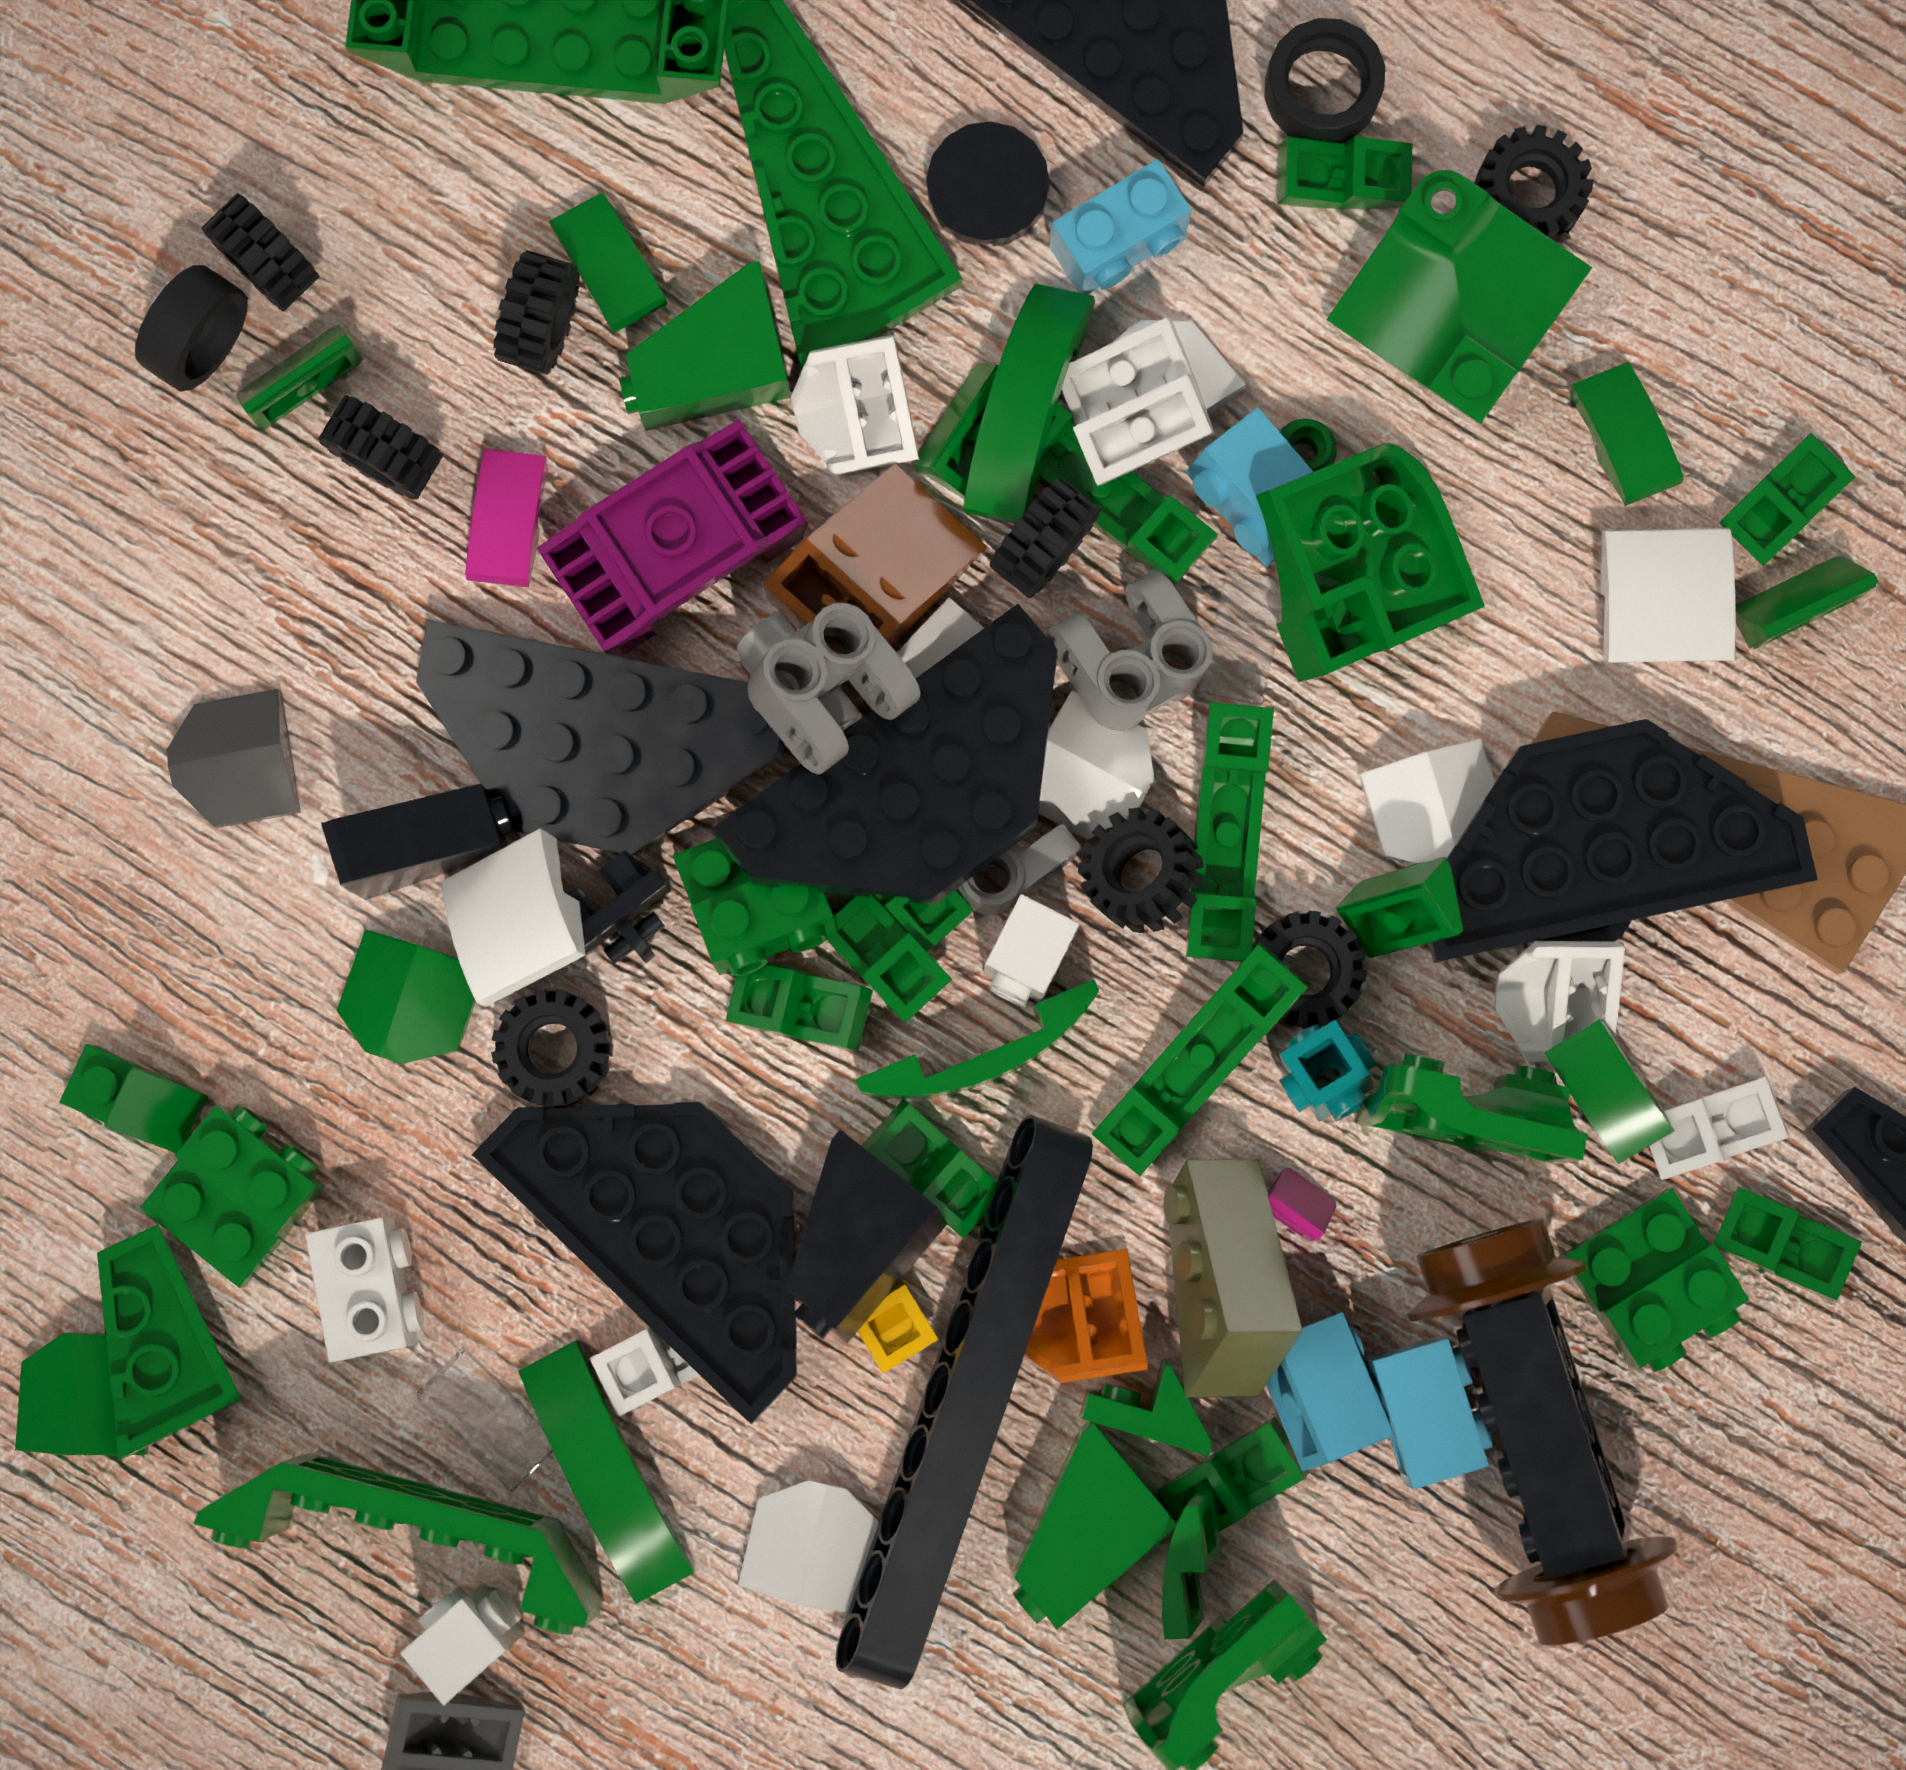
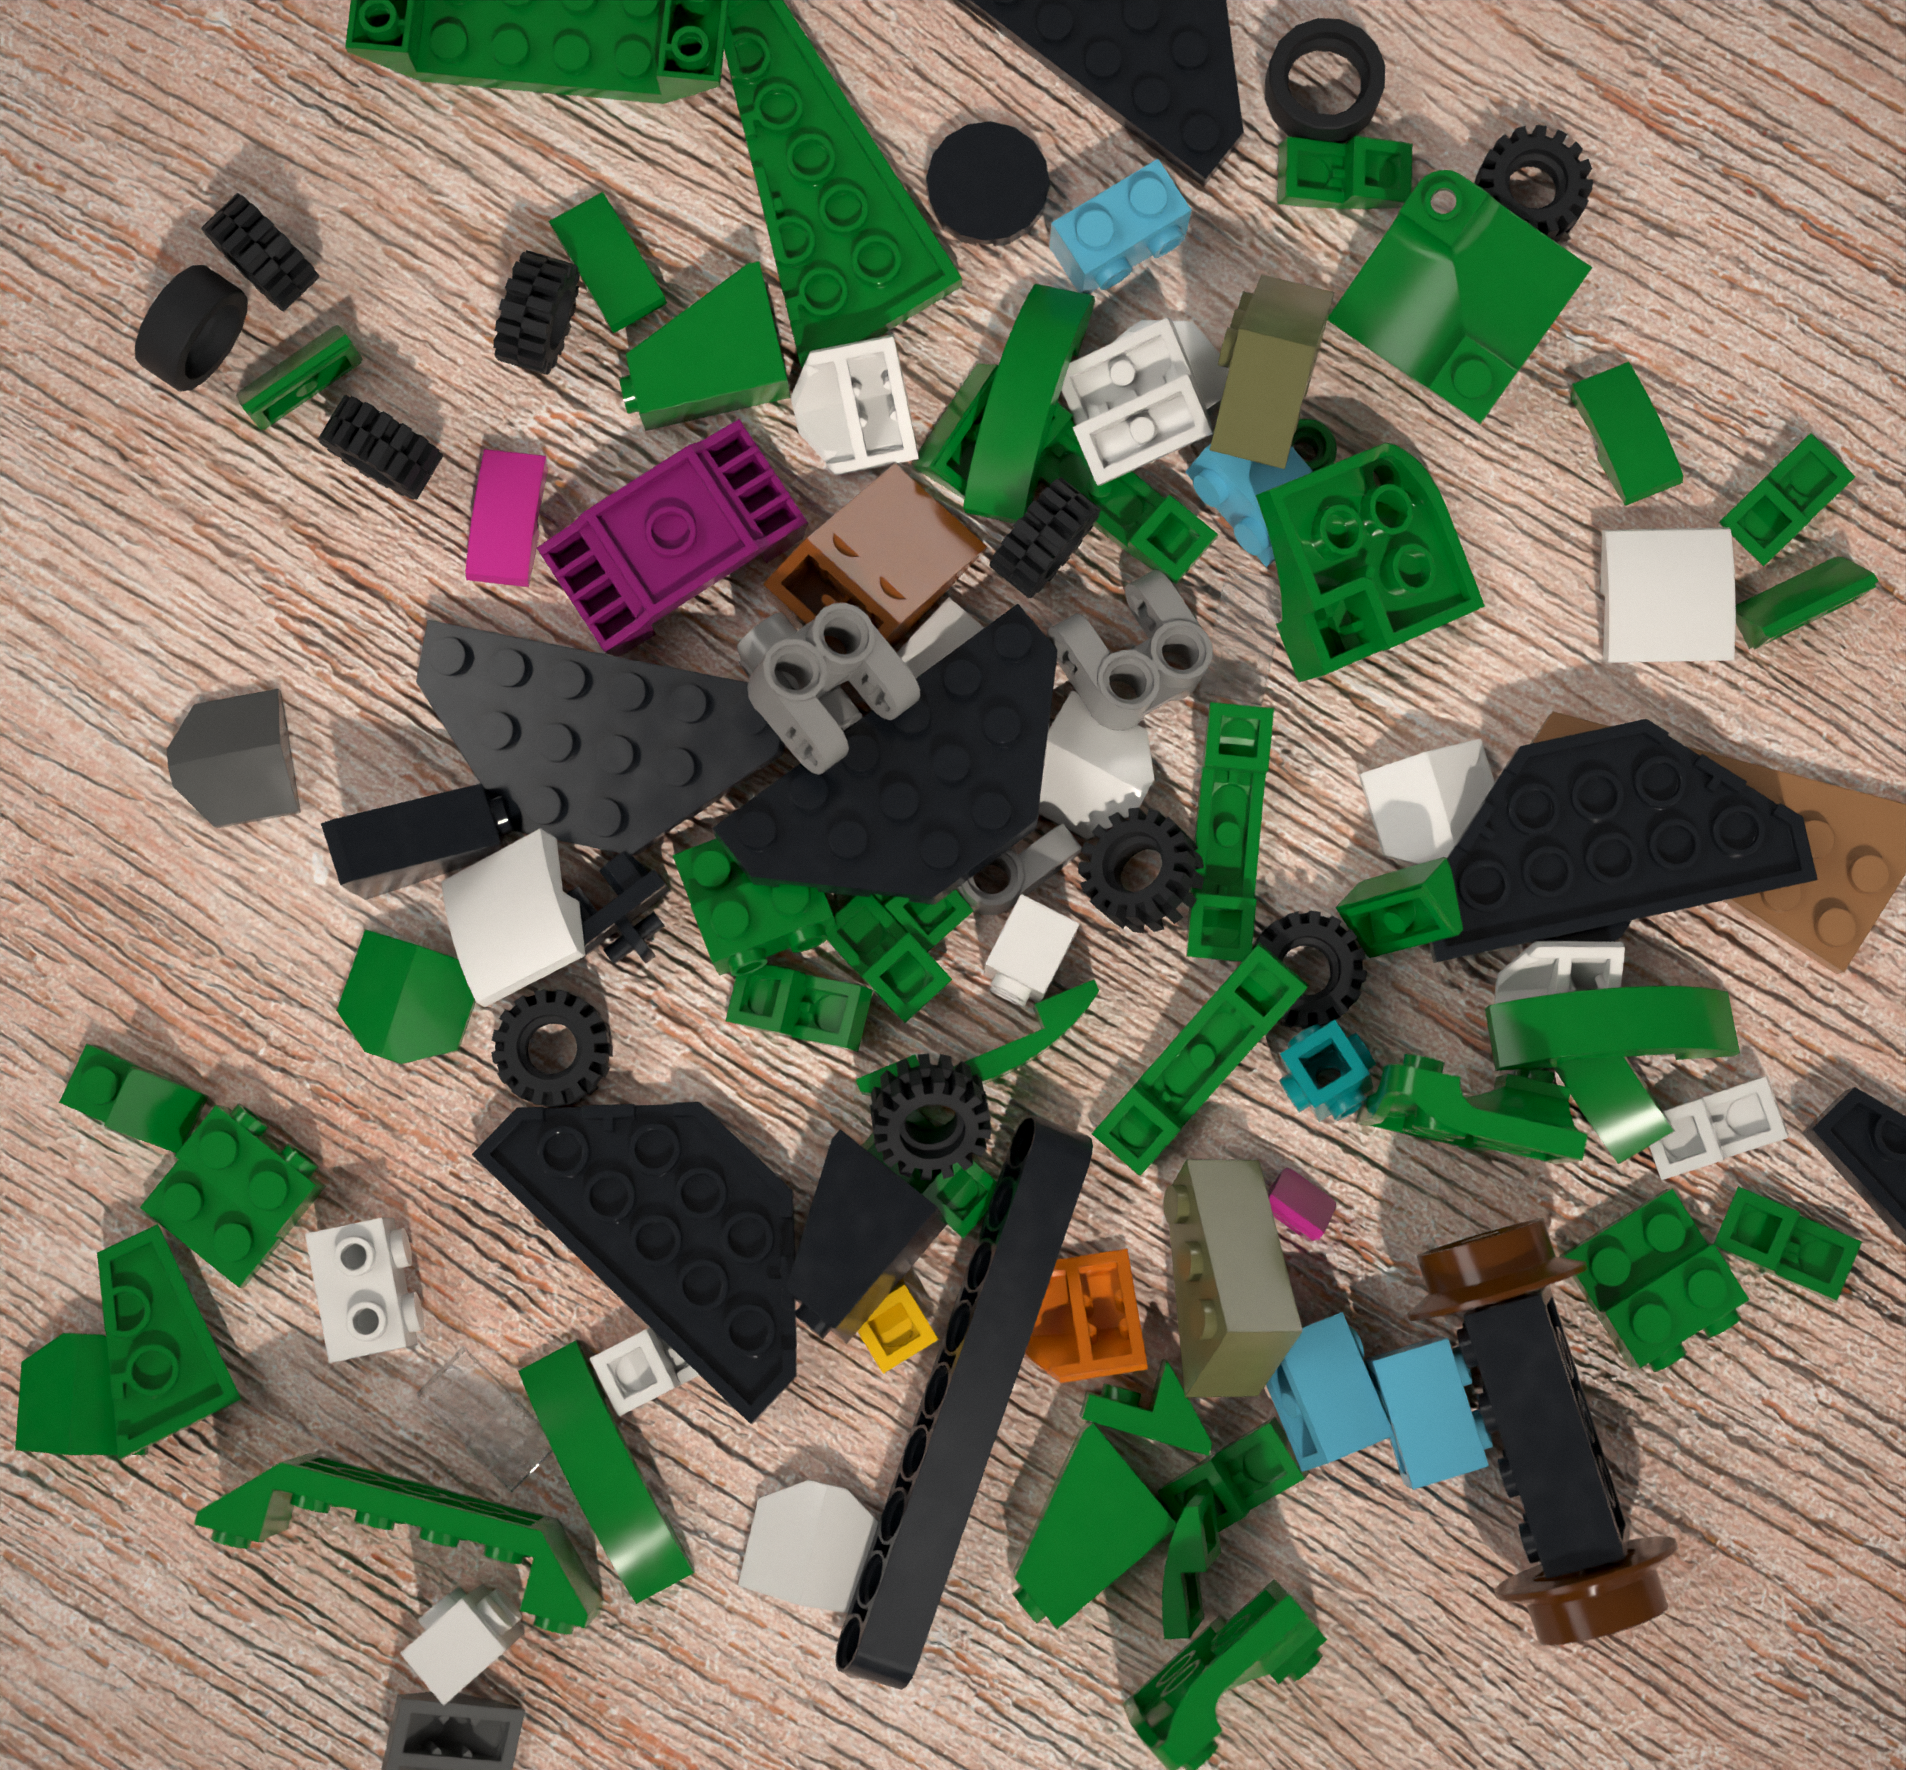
none -> black tyre [870,1053,992,1180]
none -> olive wedge [1210,274,1334,469]
none -> green slope [1485,986,1740,1071]

